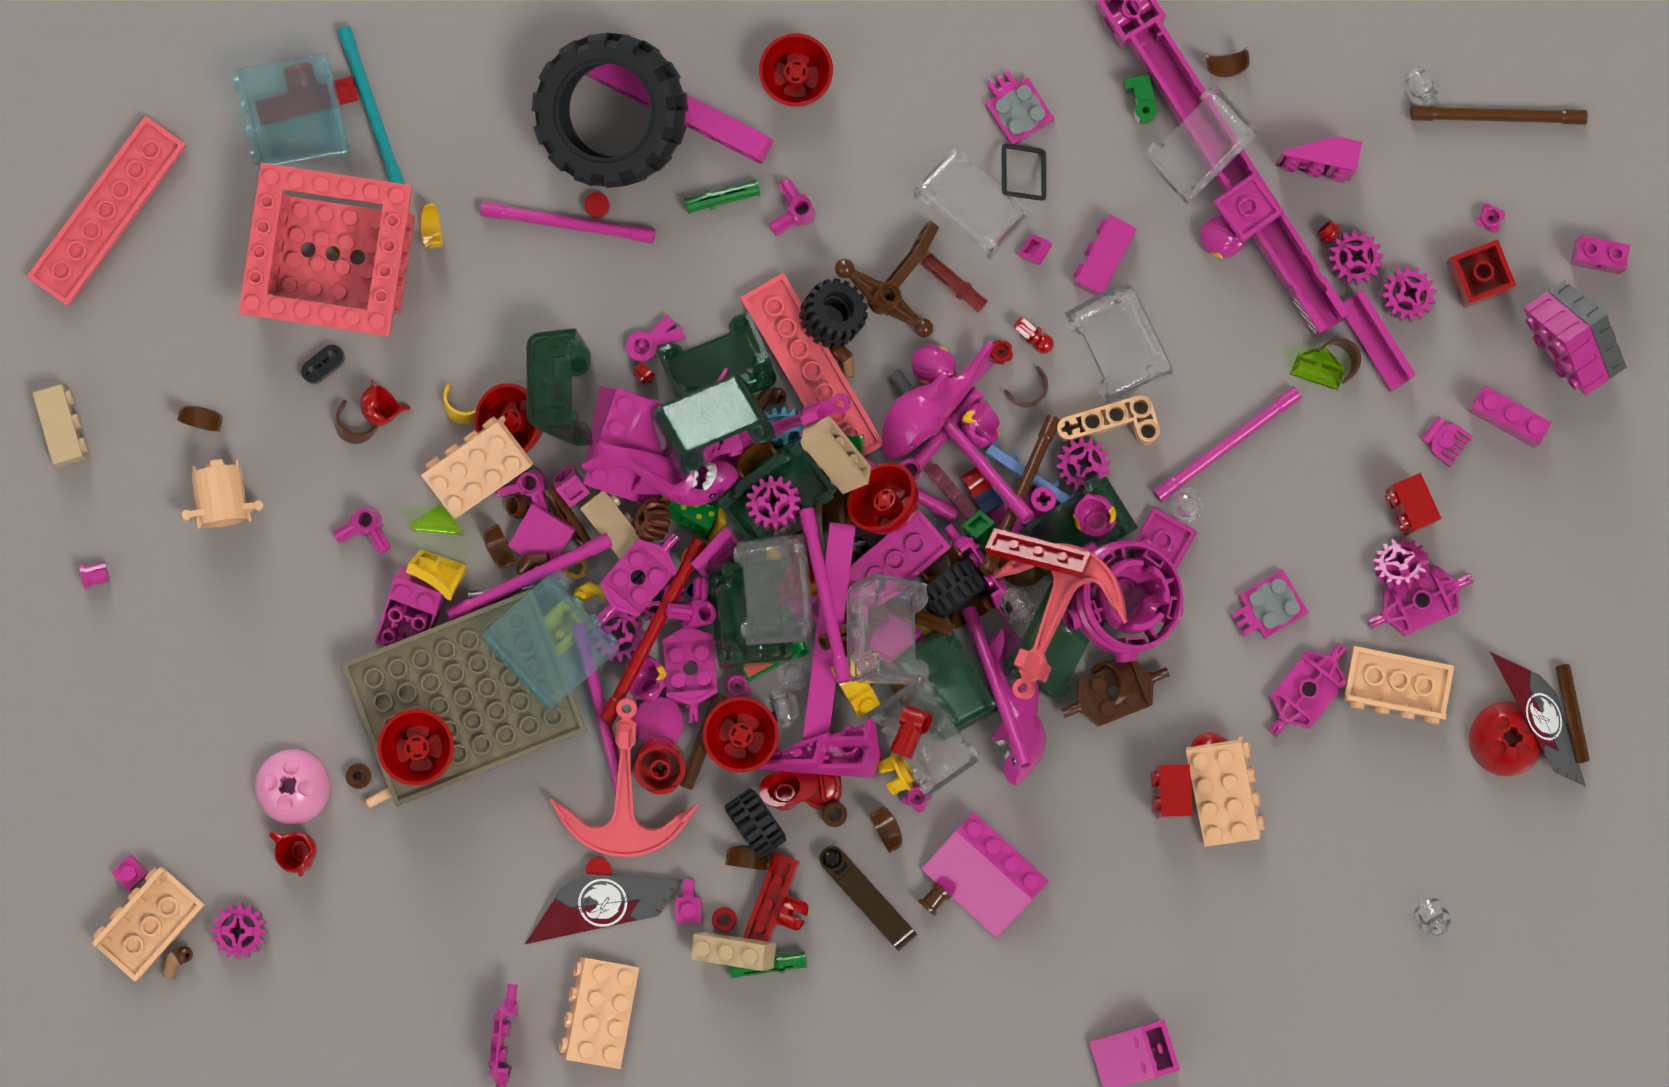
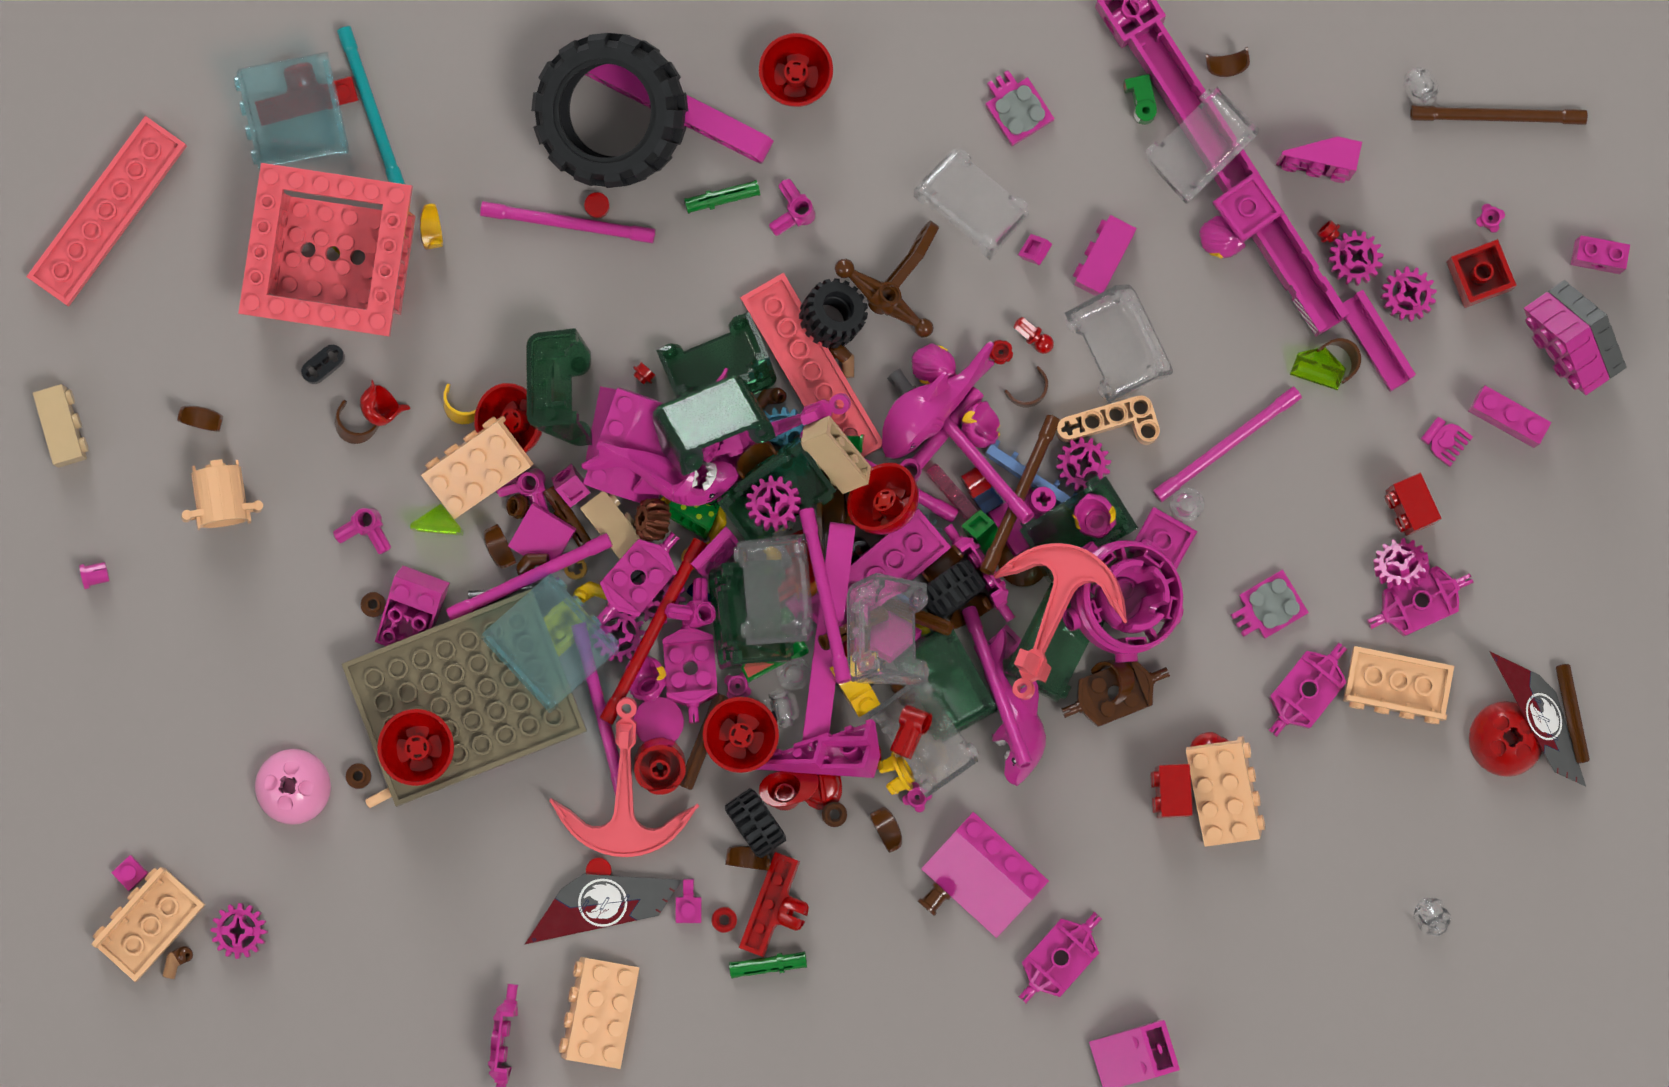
red hair [269,832,317,877] -> none
yellow plate [406,549,468,601] -> none
dark pink piece [626,315,686,362] -> none
tan brick [691,932,776,971] -> none
dark brown piece [819,846,918,951] -> none
clear red pin [921,253,988,313] -> none
plate [985,528,1092,578] -> none
clear head [1000,587,1037,625] -> none
black piece [1001,144,1046,201] -> none
none -> reddish brown plate [361,592,386,618]
none -> dark pink plate [1018,912,1102,1004]

